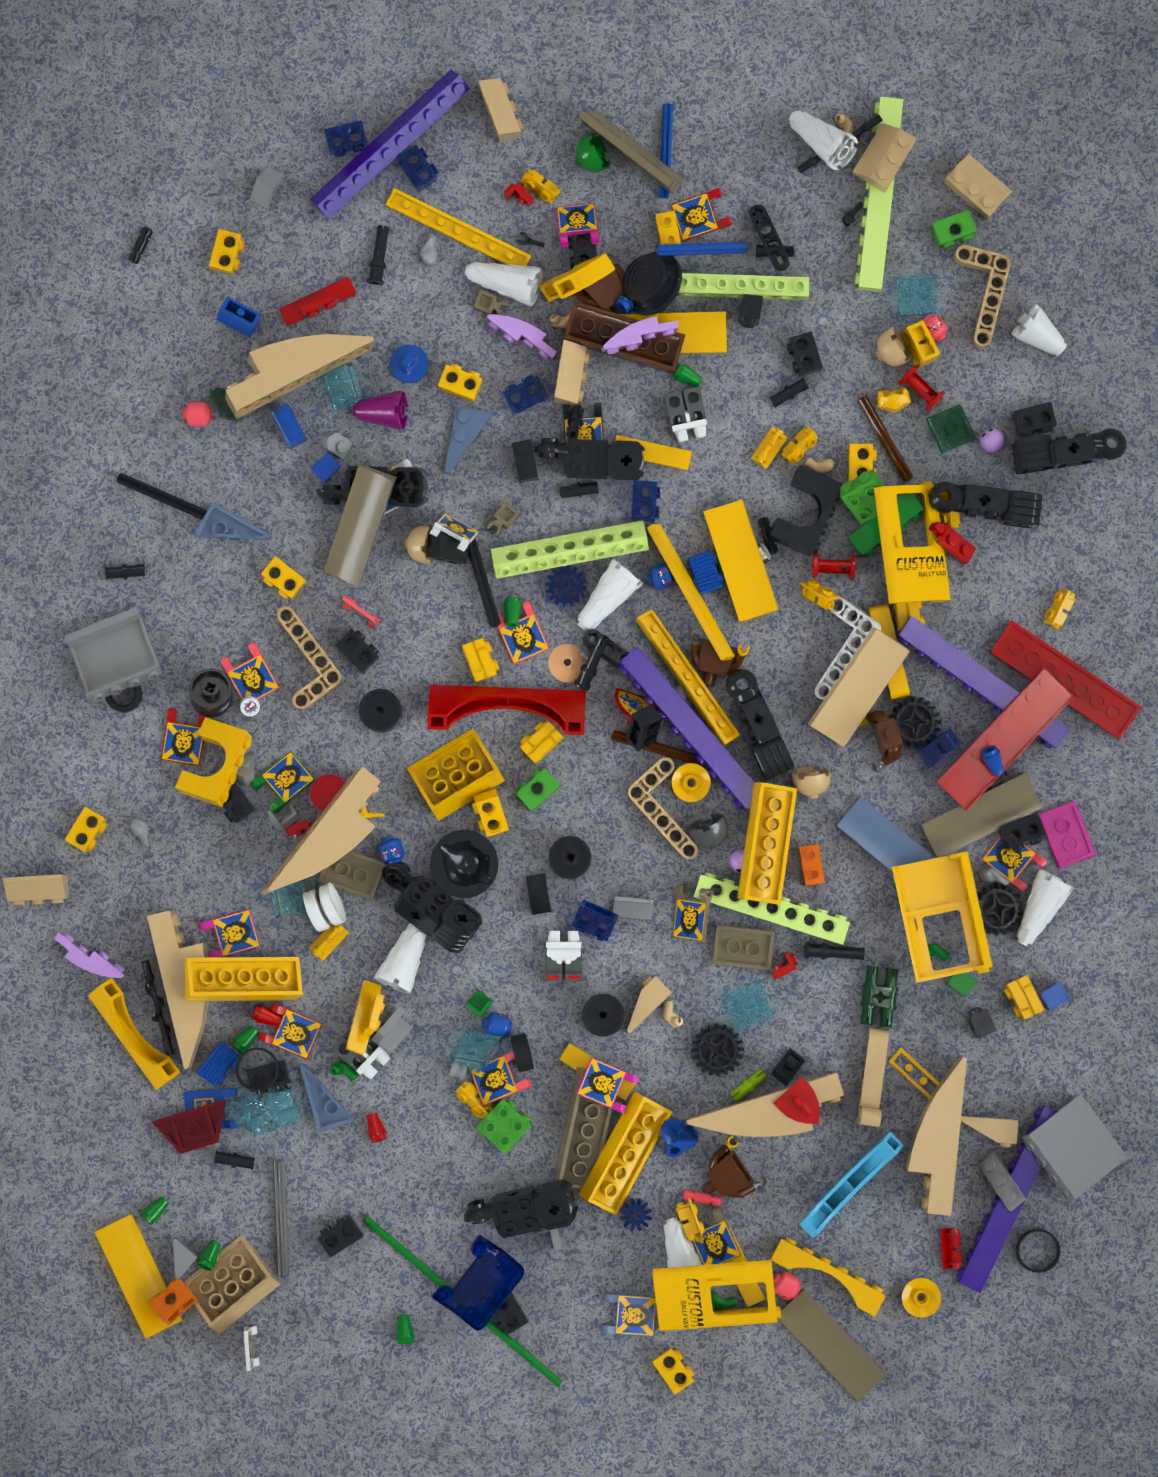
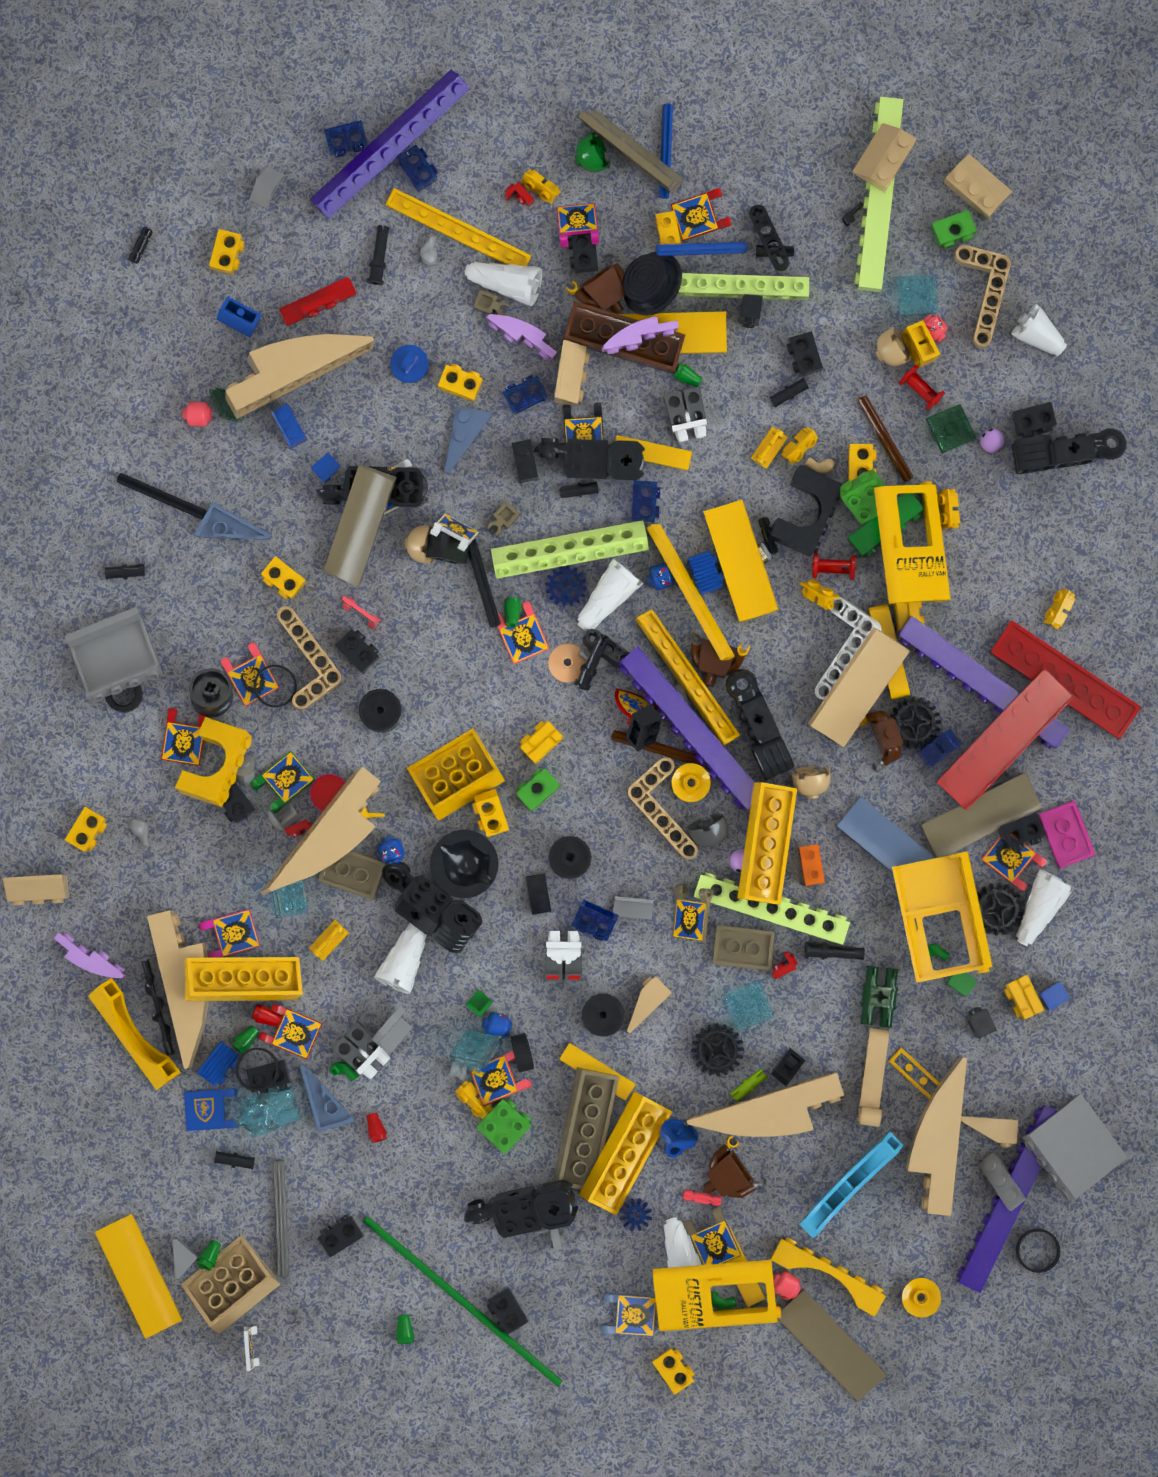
green cone [140,1196,169,1225] -> none
orange brick [149,1278,198,1326] -> none
dark red wing [152,1099,226,1154] -> none
white tile [240,696,260,716] -> none
white wheel [303,883,346,932] -> none
light grey plate [321,431,352,459] -> none
clear light blue plate [324,362,366,412] -> none
yellow bracket [346,980,385,1055] -> none
magenta cone [353,391,408,430] -> none
red arch [427,685,586,735] -> none
clear blue windscreen [432,1234,524,1331] -> none
yellow brick [462,638,499,683] -> none
tan slope [478,78,523,143] -> none
black hand [518,232,545,248] -> none
yellow slope [539,253,615,302] -> none
tan arm [549,311,571,328] -> none
black pin [566,405,584,439] -> none
flag [576,1057,639,1113] -> none
blue plate [615,296,633,314] -> none
tan arm [663,1001,683,1028] -> none
yellow hinge [676,1198,705,1242] -> none
red shield [773,1076,820,1124] -> none
white cone [789,110,858,170] -> none
black piece [797,114,883,173] -> none
tan arm [834,113,853,133] -> none
yellow hair [877,387,911,413] -> none
black brick [929,481,1043,528] -> none
red hinge [929,522,976,565] -> none
red hinge [940,1228,962,1269] -> none
light grey animal [979,867,1010,887] -> none
blue cone [981,745,1004,776] -> none
none -> black tyre [254,665,297,707]

